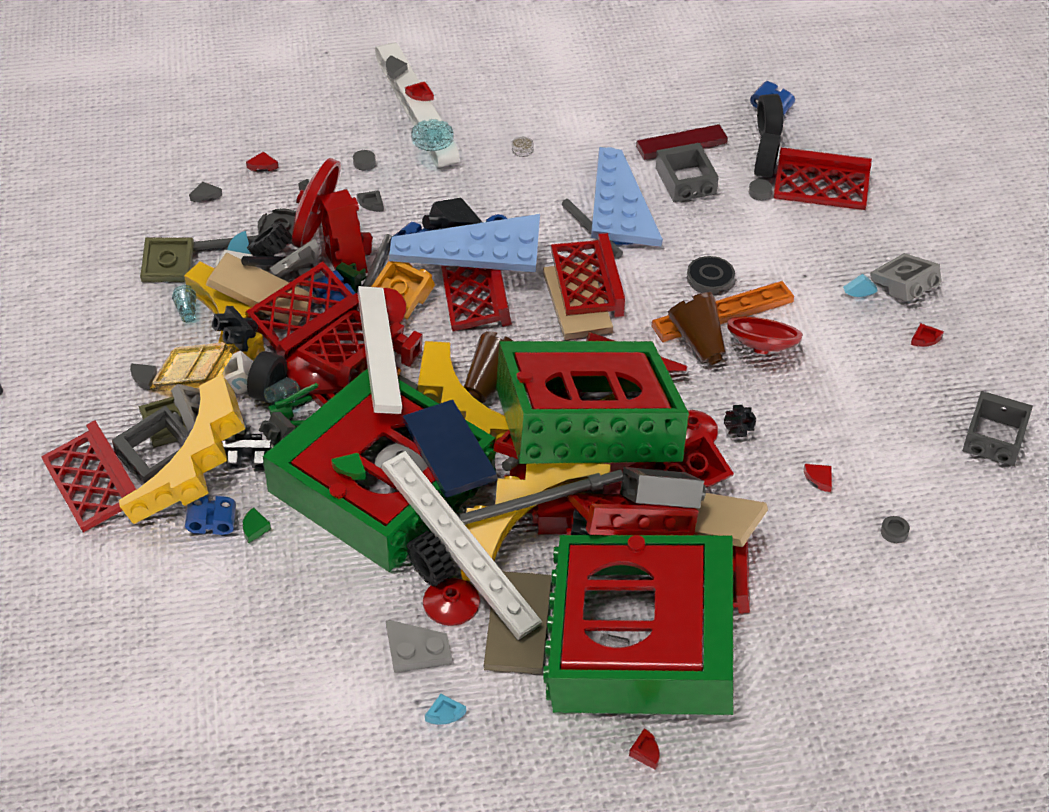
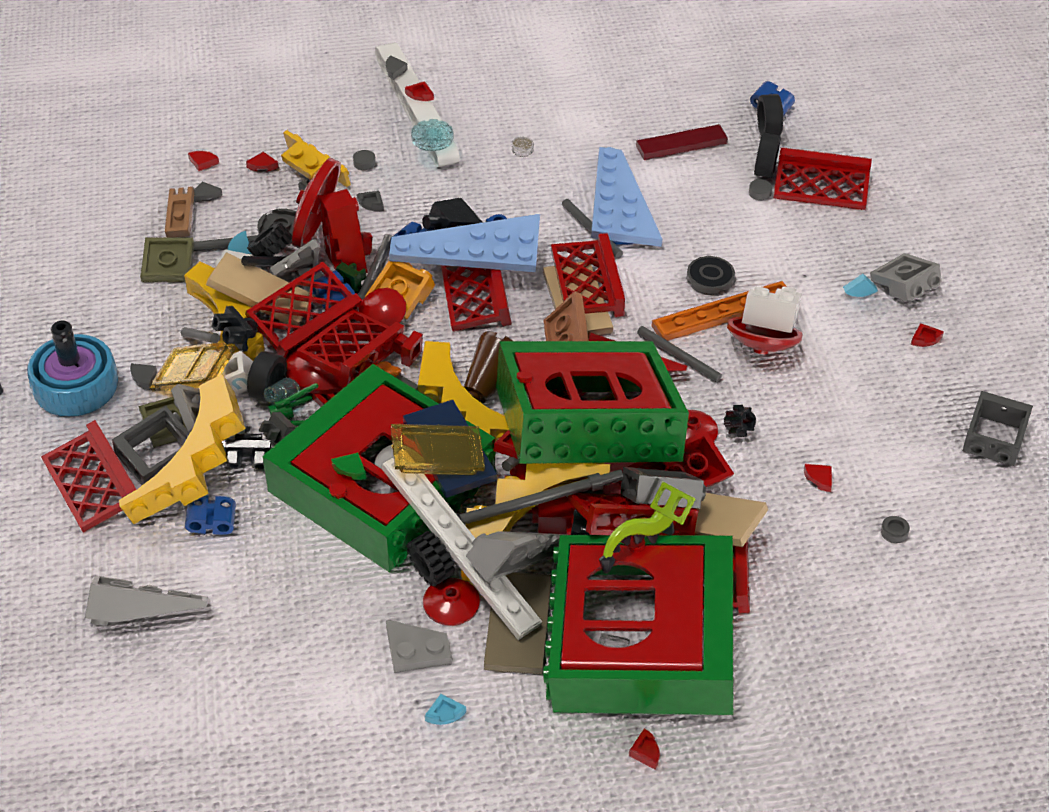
clear light blue cone [172,285,196,323] -> none
green tile [242,507,271,543] -> none
white tile [358,286,402,414] -> none
dark grey window [655,143,719,202] -> none
reddish brown cone [668,292,726,365] -> none
none -> dark azure wheel [27,320,118,417]
none -> light grey wedge [85,575,208,626]
none -> medium nougat hinge [165,186,194,238]
none -> dark grey bar [180,327,220,343]
none -> red tile [188,151,219,171]
none -> yellow bracket [281,130,351,187]
none -> clear yellow piece [390,424,485,475]
none -> light grey wedge [466,531,567,582]
none -> nougat tile [543,291,589,341]
none -> lime piece [599,482,696,574]
none -> dark grey bar [637,326,722,383]
none -> white brick [742,286,802,333]

